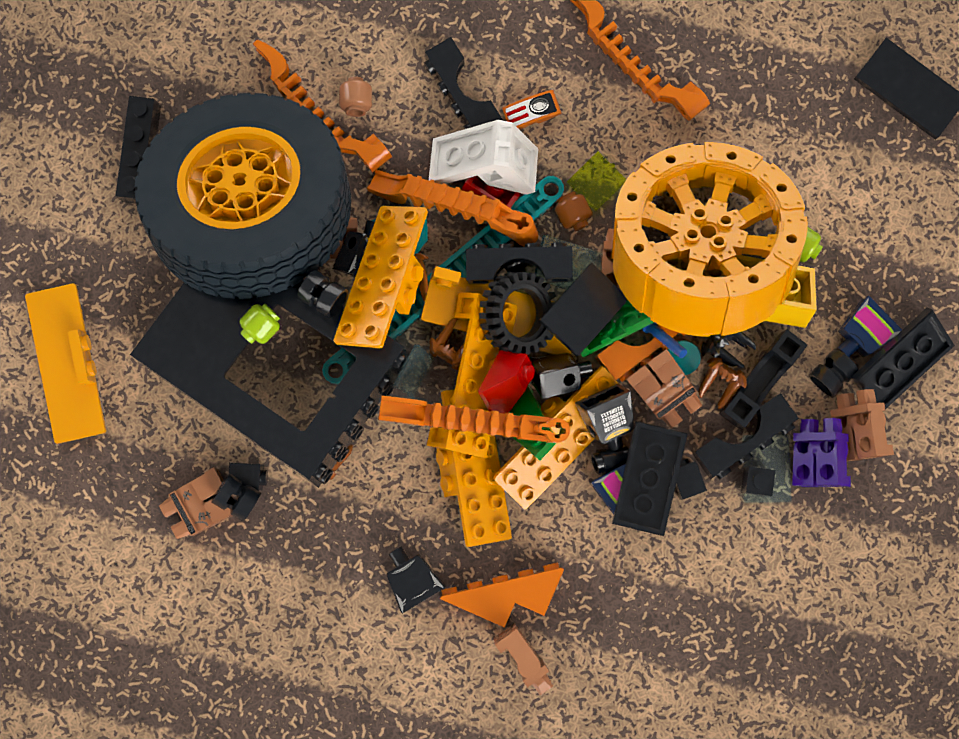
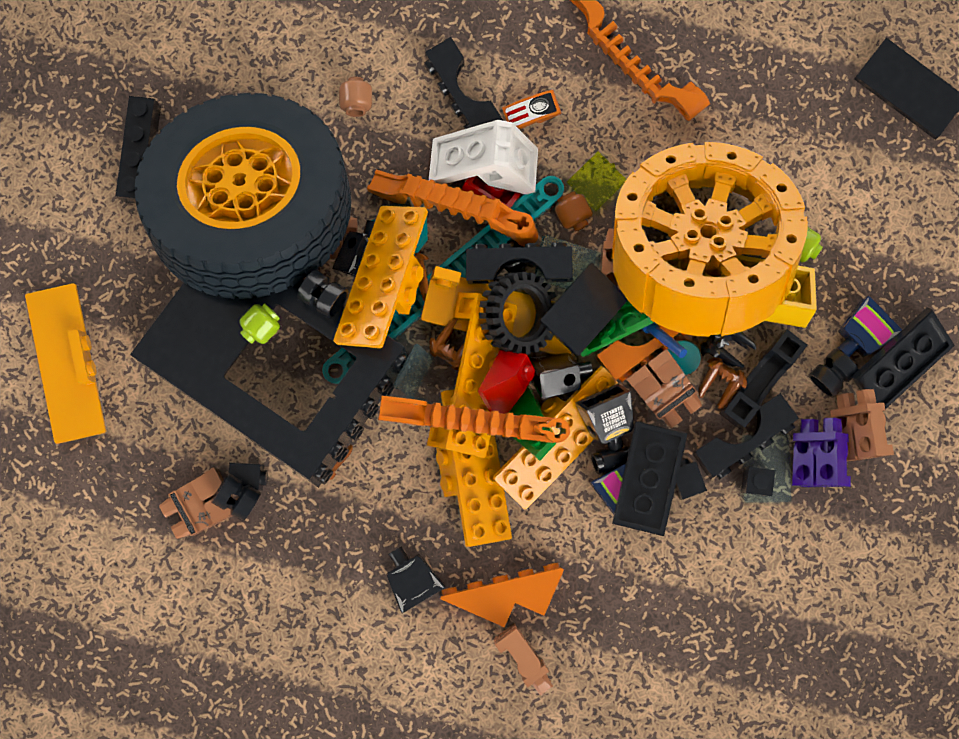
orange piece [252,40,392,173] -> none

